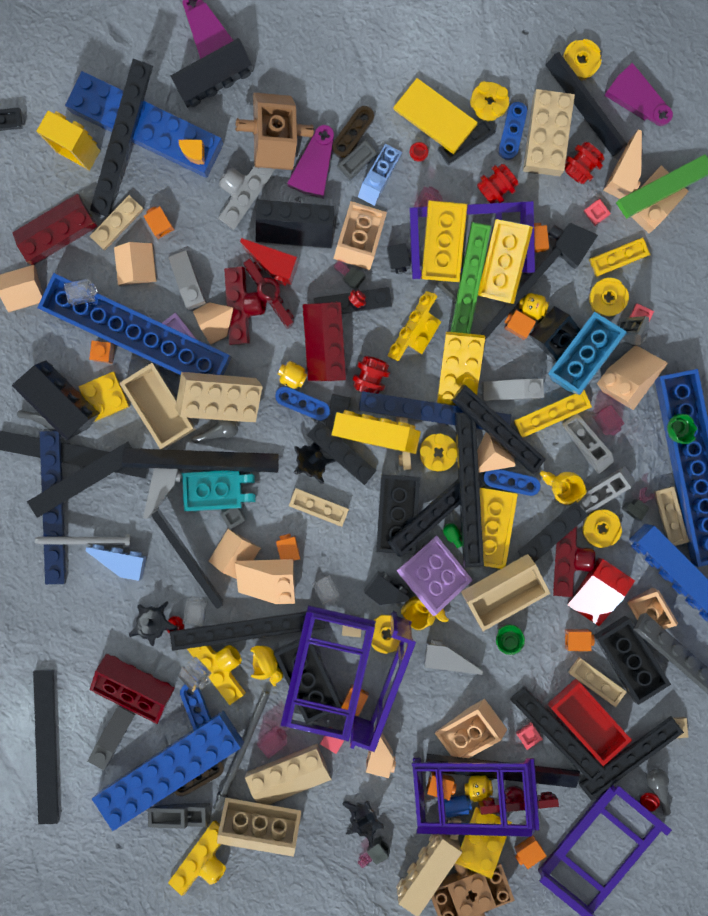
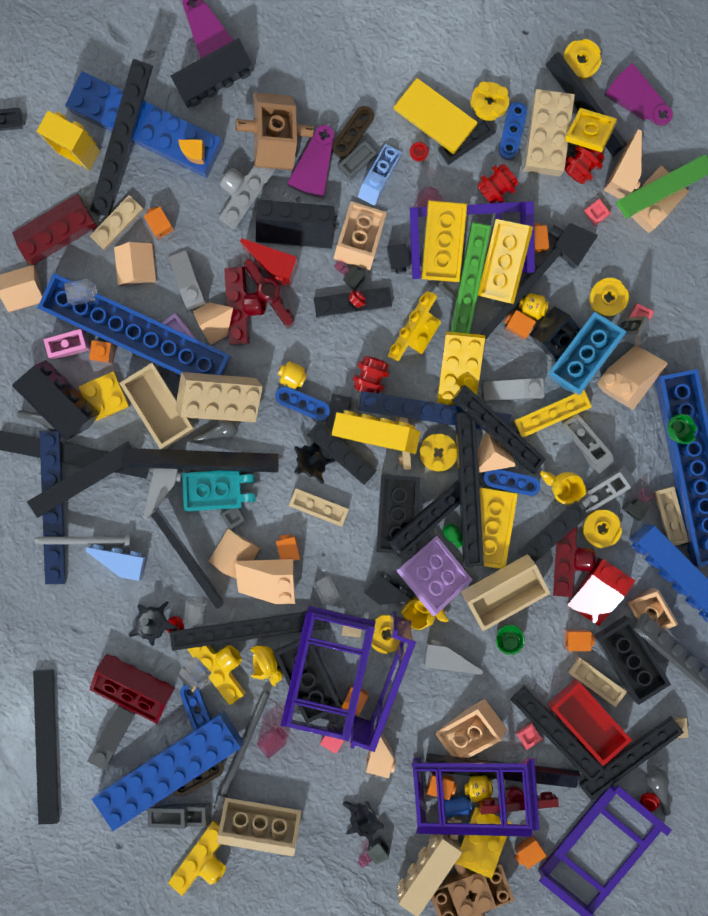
tan slope [245,743,332,805] -> none
dark red slope [302,302,346,381] -> none
yellow tile [589,237,650,277] -> none
clear pink brick [592,405,625,436] -> none
none -> bright pink brick [43,329,91,360]
none -> yellow plate [565,108,617,152]

